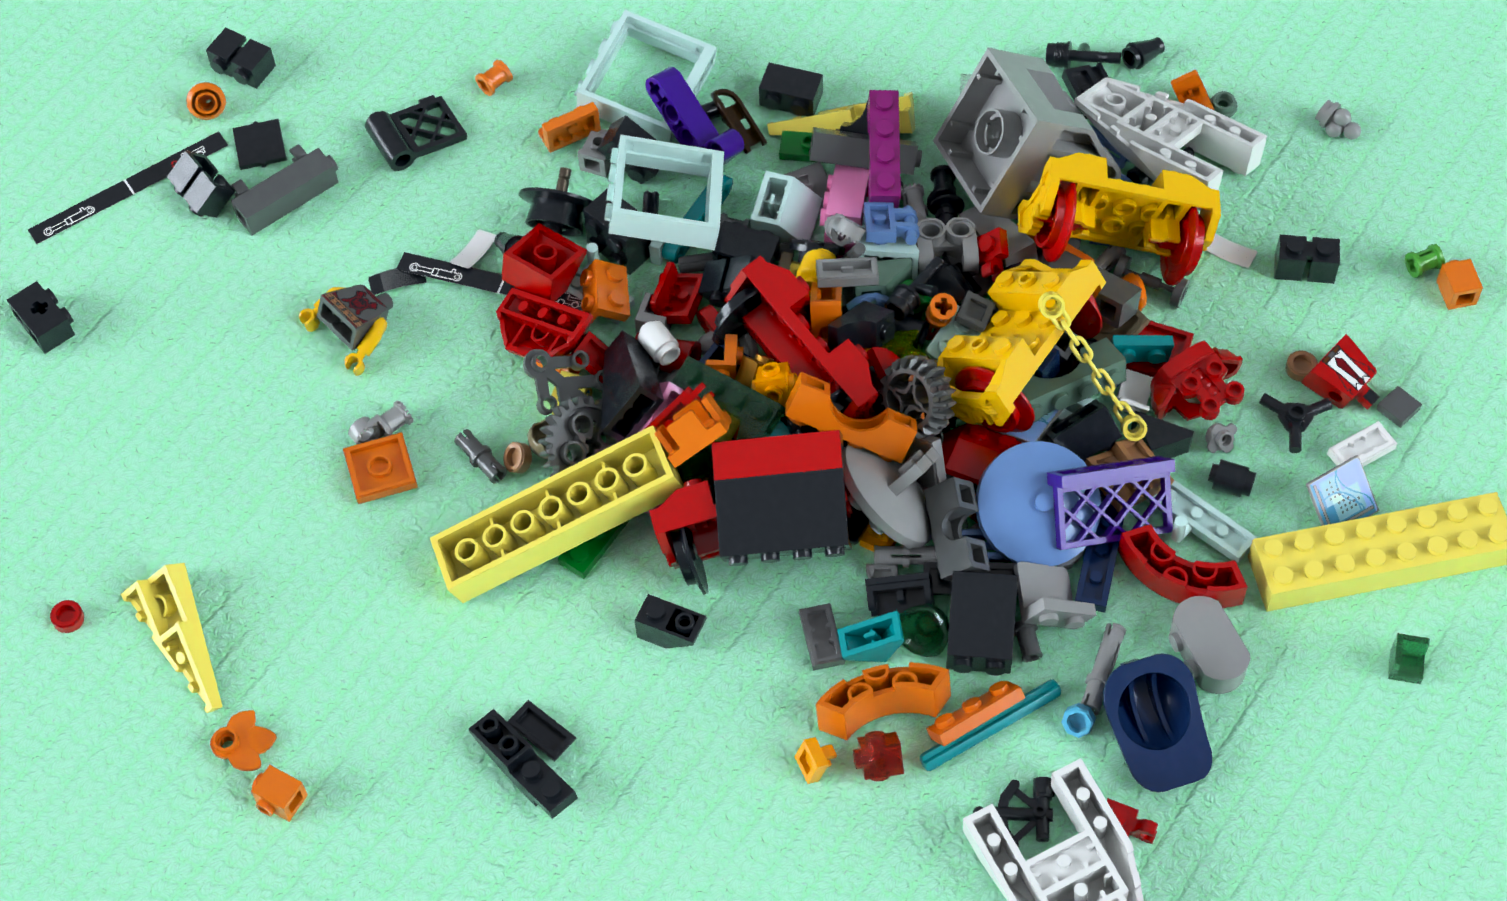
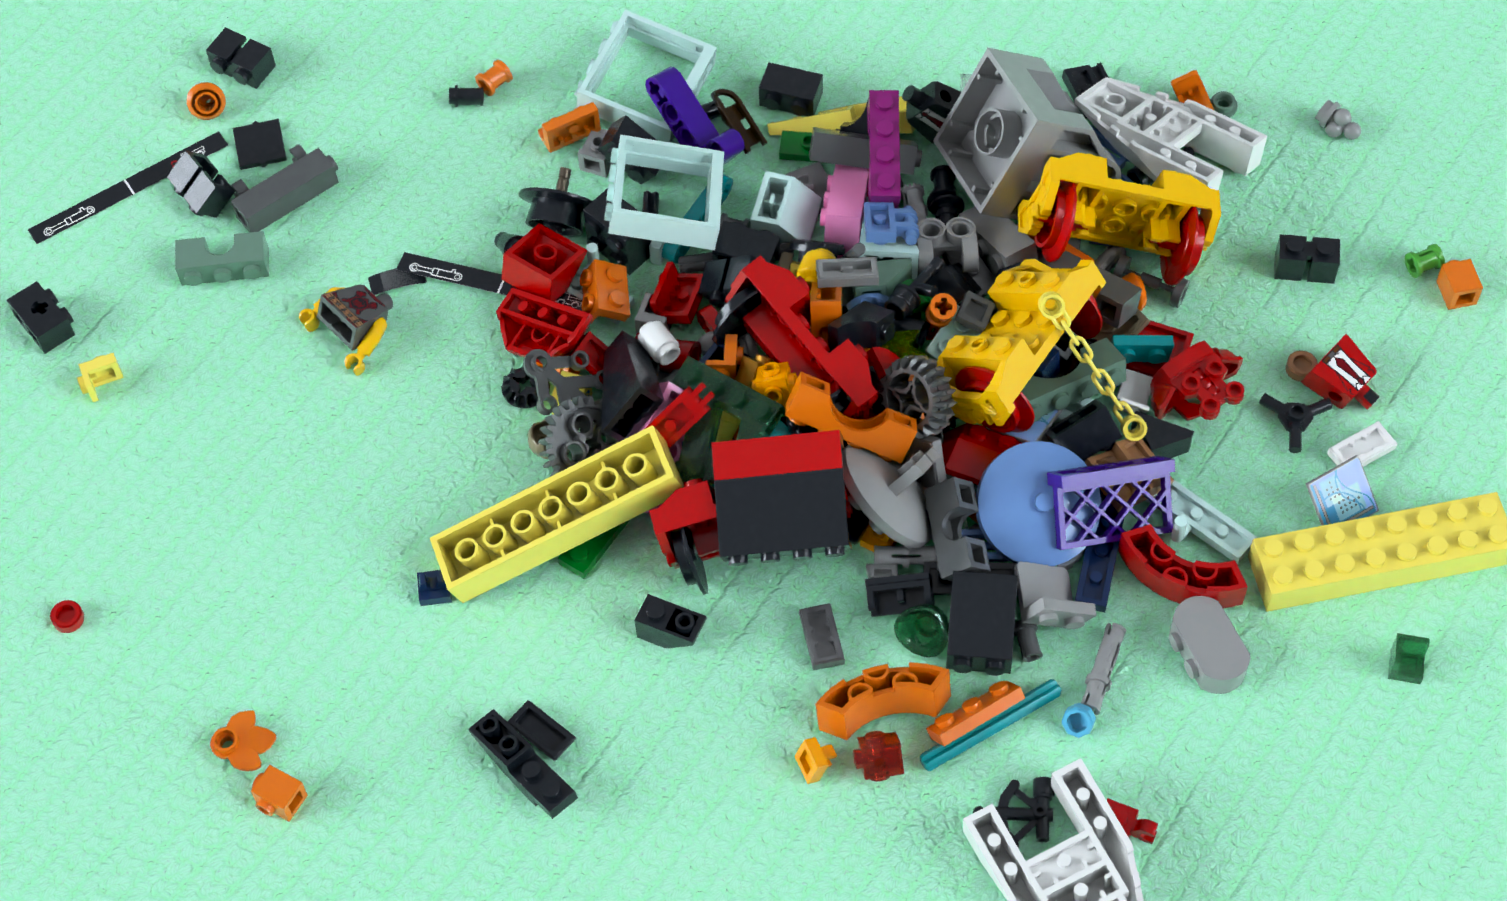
light yellow wedge [121,563,223,713] -> none
orange plate [343,432,418,504] -> none
light grey connector [348,401,413,444] -> none
black piece [365,95,467,171] -> none
white sticker [450,229,496,269] -> none
dark grey pin [454,429,507,484] -> none
medium nougat tile [503,442,532,474] -> none
orange panel [654,393,732,468] -> none
light grey connector [823,213,866,246] -> none
teal slope [837,610,904,662] -> none
red plate [977,227,1009,282] -> none
black piece [1046,41,1121,69] -> none
dark blue piece [1103,653,1212,793] -> none
black cone [1122,37,1165,69] -> none
light grey plate [1205,423,1237,453] -> none
white sticker [1206,233,1258,268] -> none
black brick [1208,459,1256,497] -> none
dark grey tile [1377,386,1422,428] -> none
none -> light yellow bracket [77,353,124,402]
none -> sand green arch [175,231,269,286]
none -> dark blue tile [417,570,452,606]
none -> black pin [449,85,484,107]
none -> black gear [501,365,550,408]
none -> black torso [902,81,961,144]

